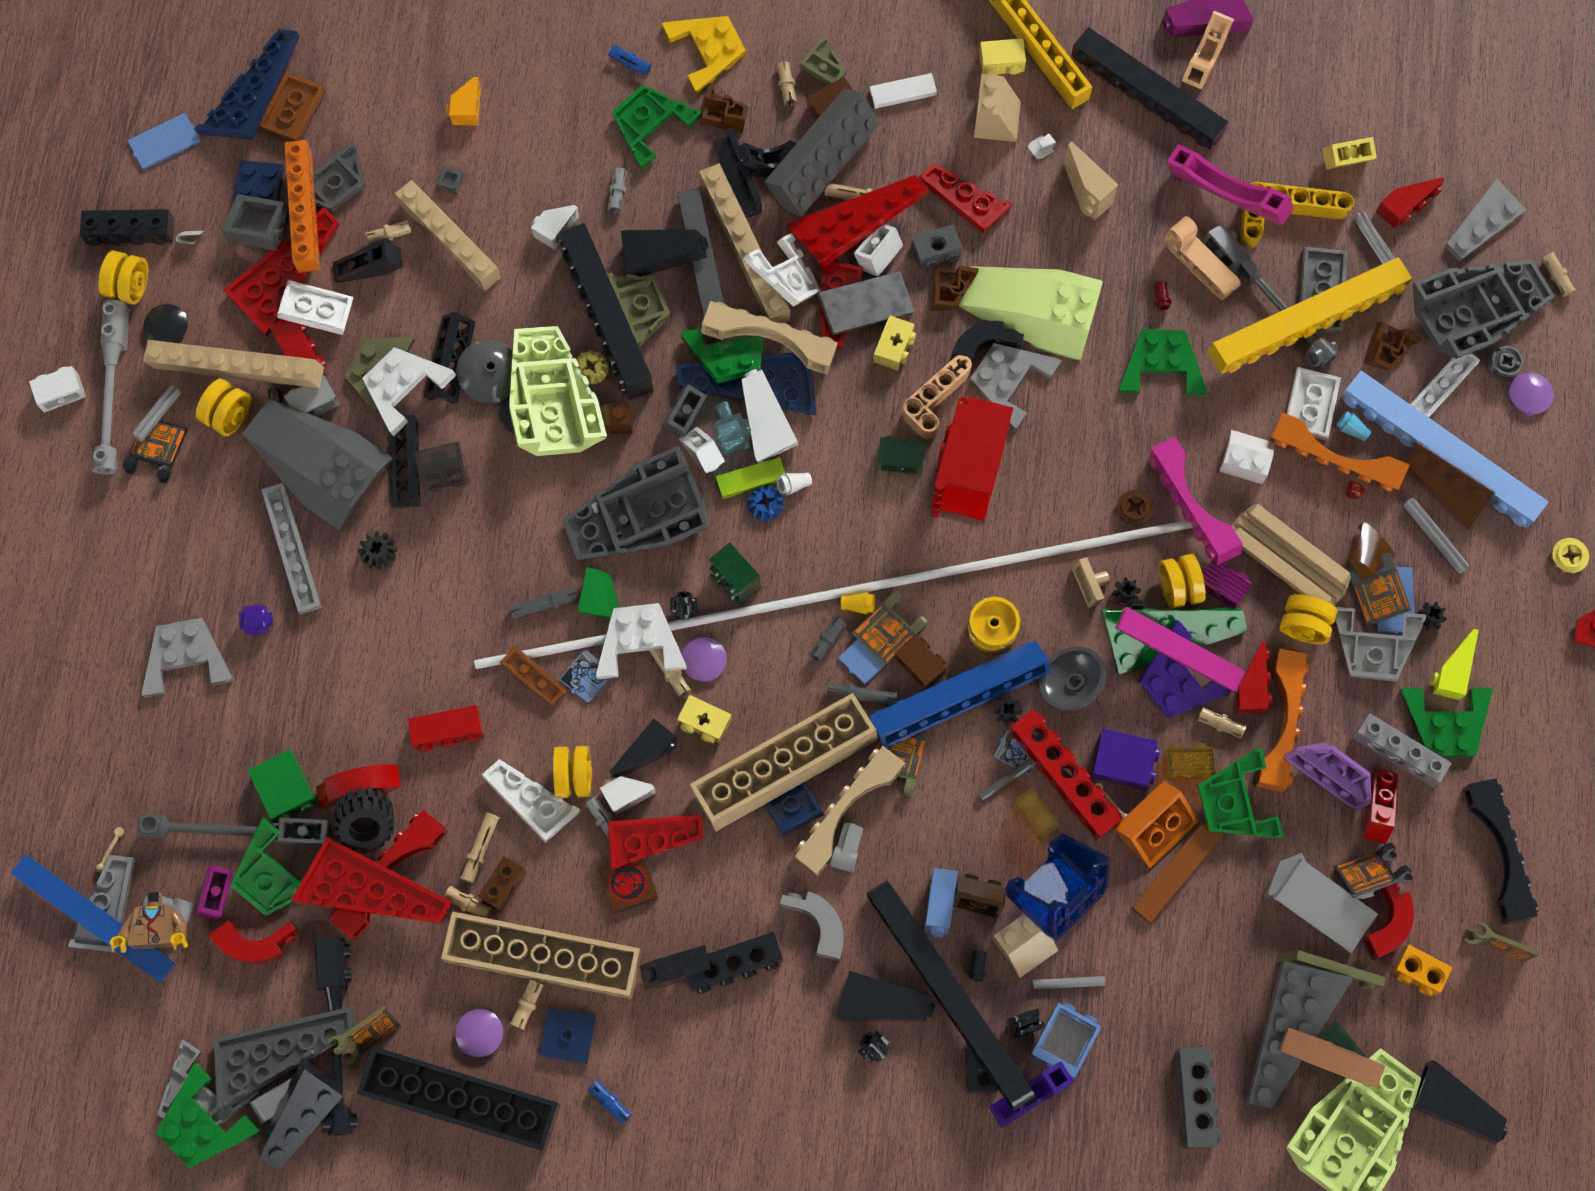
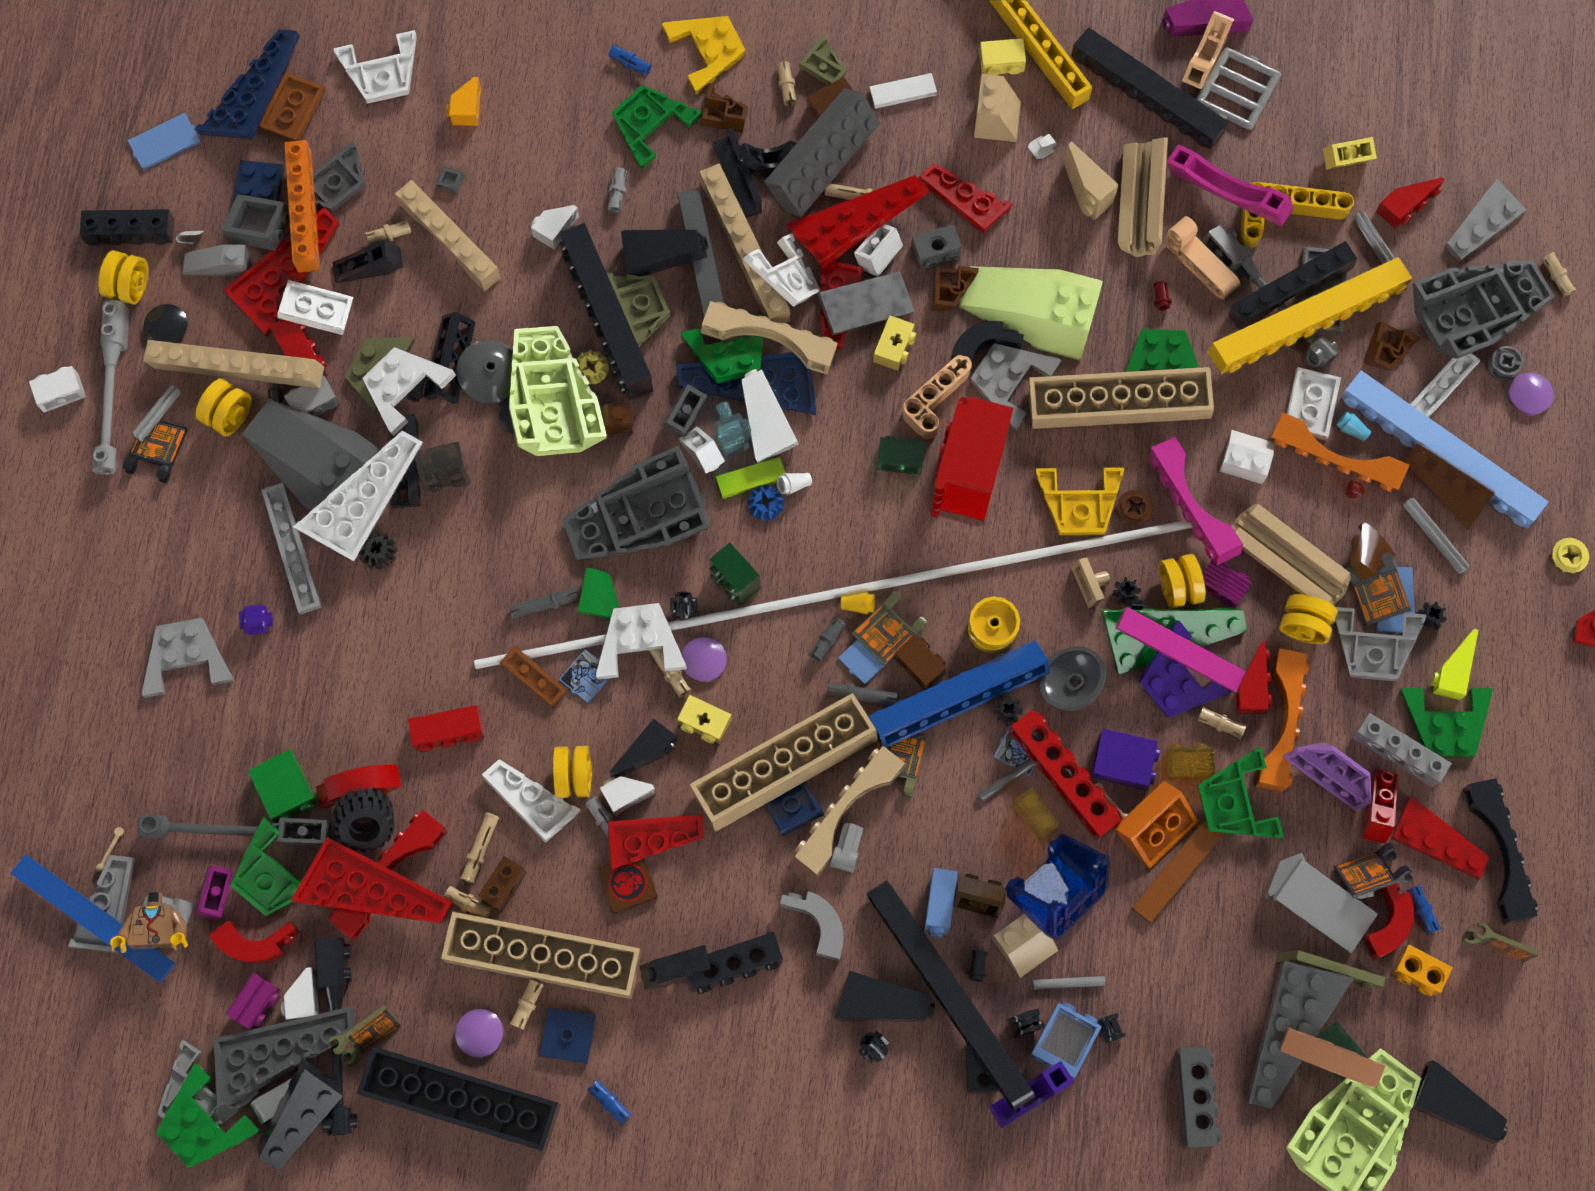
none -> light grey slope [183,245,251,276]
none -> magenta brick [226,973,281,1030]
none -> white slope [281,967,319,1021]
none -> white wing [293,431,423,561]
none -> white wing [333,30,417,104]
none -> black pin [407,376,427,402]
none -> tan brick [1028,367,1214,429]
none -> yellow wing [1035,468,1124,535]
none -> black bush [1098,1013,1126,1043]
none -> tan piece [1118,137,1168,257]
none -> light grey bar [1196,47,1281,130]
none -> black arch [1229,241,1358,330]
none -> red wing [1391,795,1490,880]
none -> blue pin [1406,885,1441,935]

